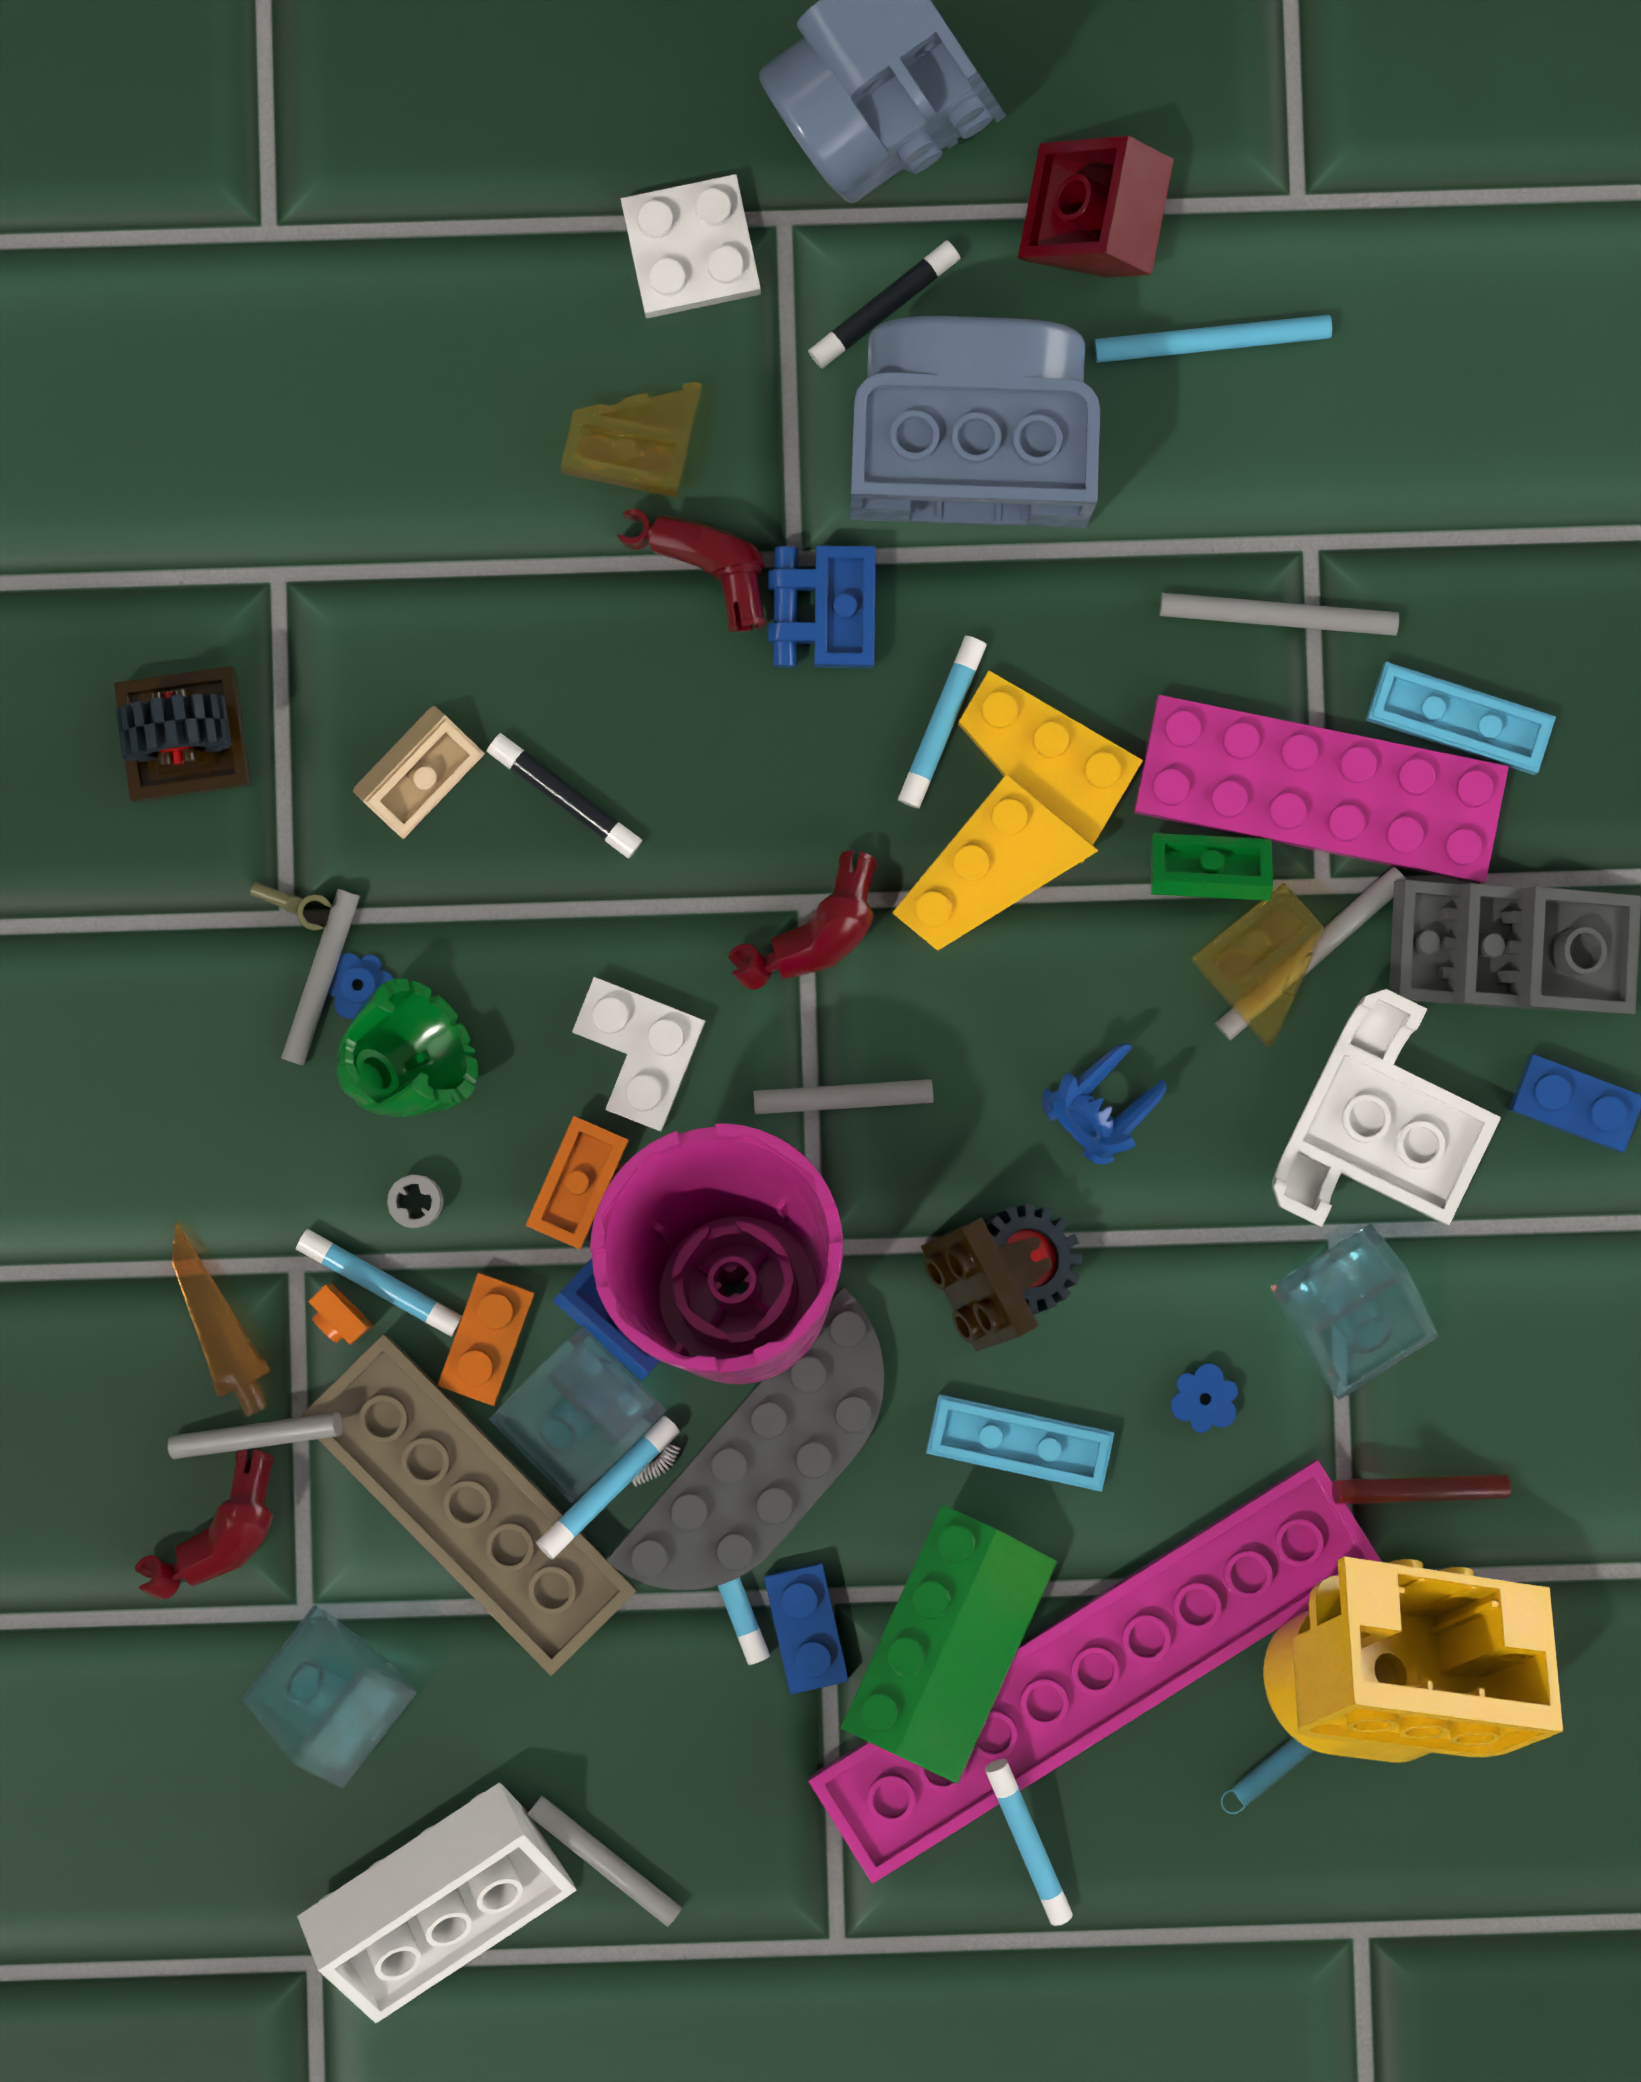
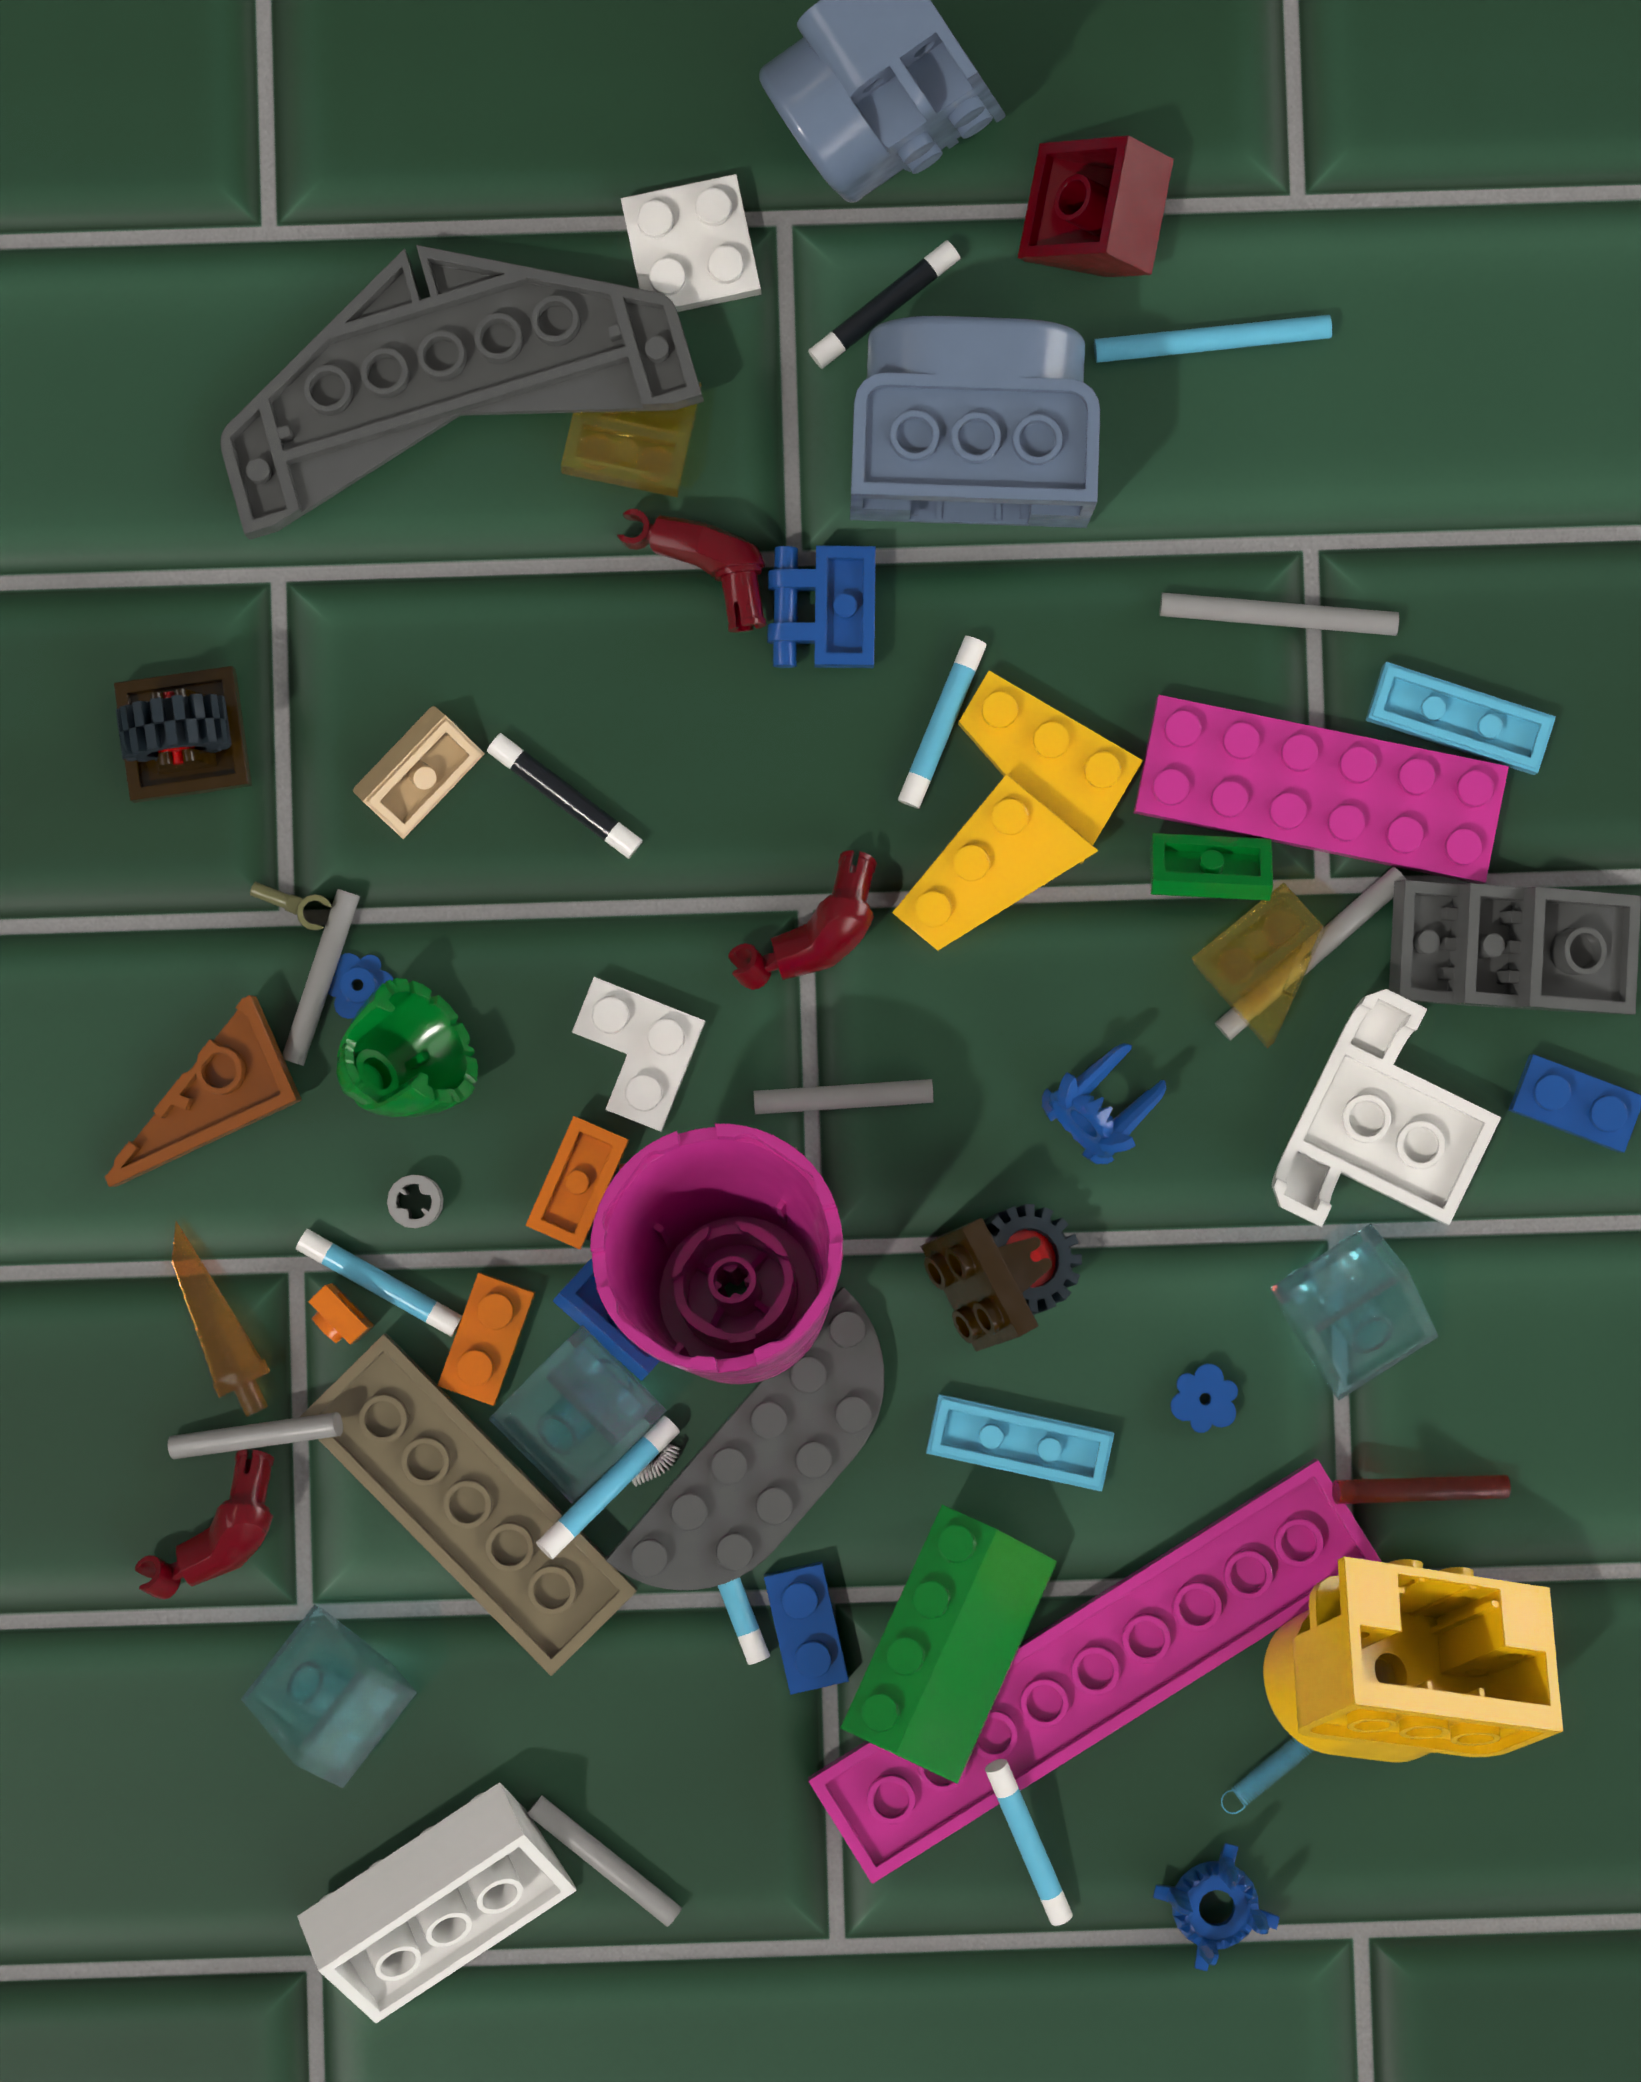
none -> dark orange wing [104,995,302,1187]
none -> dark grey wing [220,245,704,540]
none -> blue piece [1153,1843,1280,1971]

